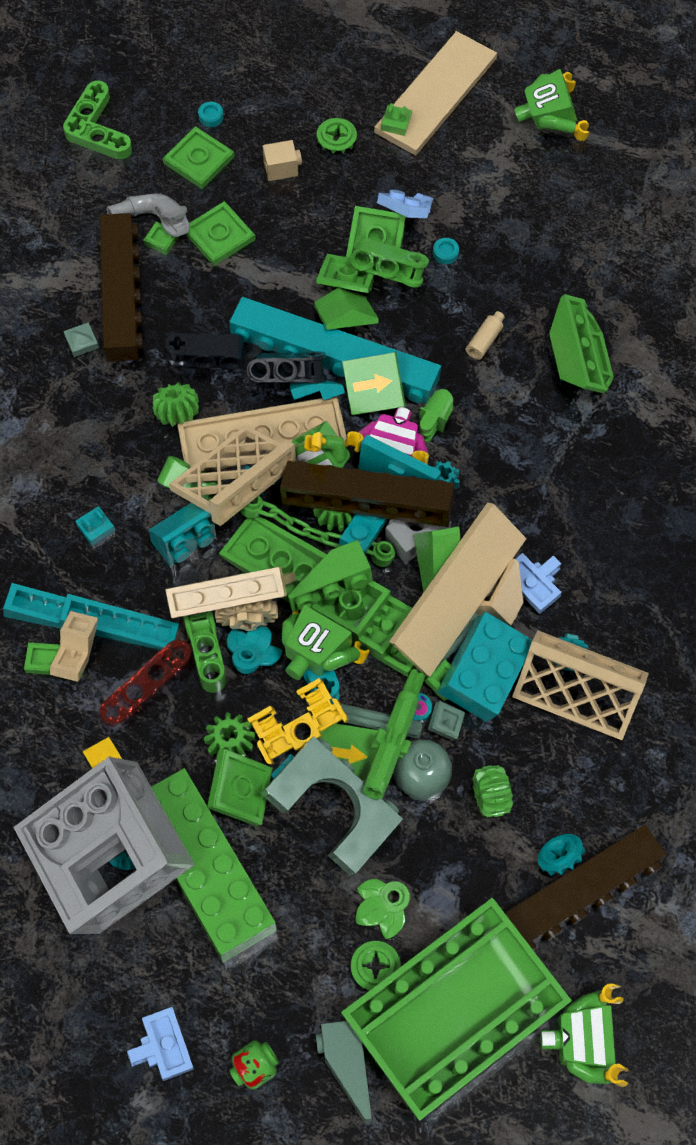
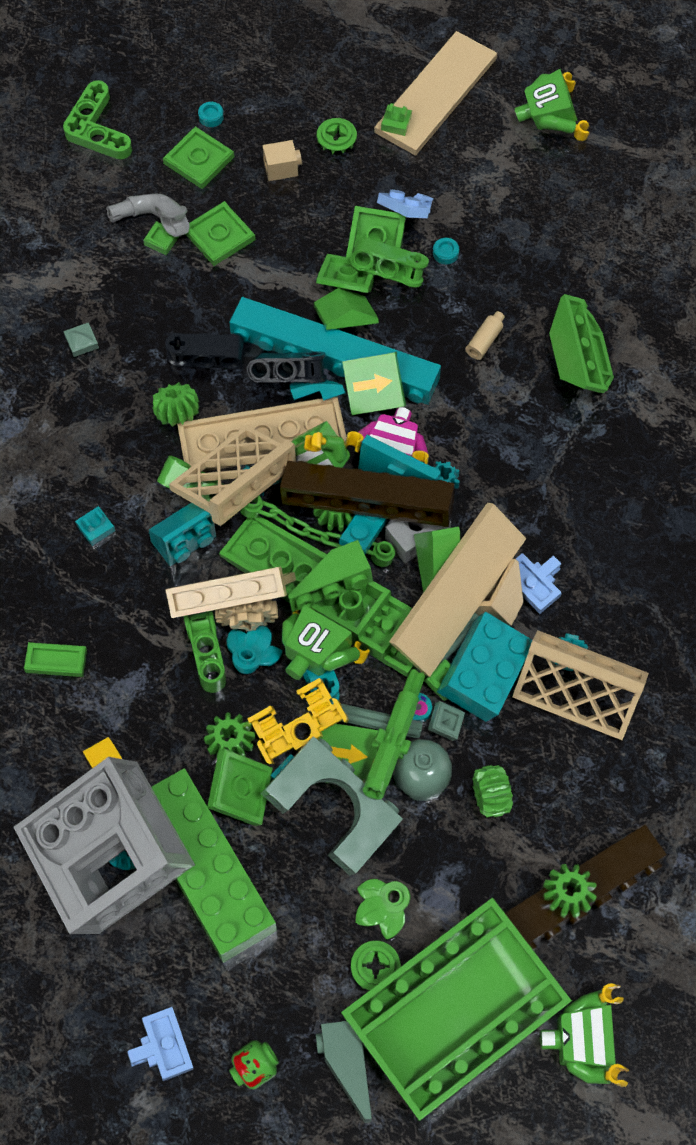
teal slope [3,583,179,652] -> none
tan slope [50,611,98,682] -> none
dark brown brick [100,213,143,362] -> none
clear red beam [100,639,191,726] -> none
bright green arm [419,389,453,443] -> none
teal gear [538,834,586,875] -> none
none -> bright green gear [543,864,597,918]

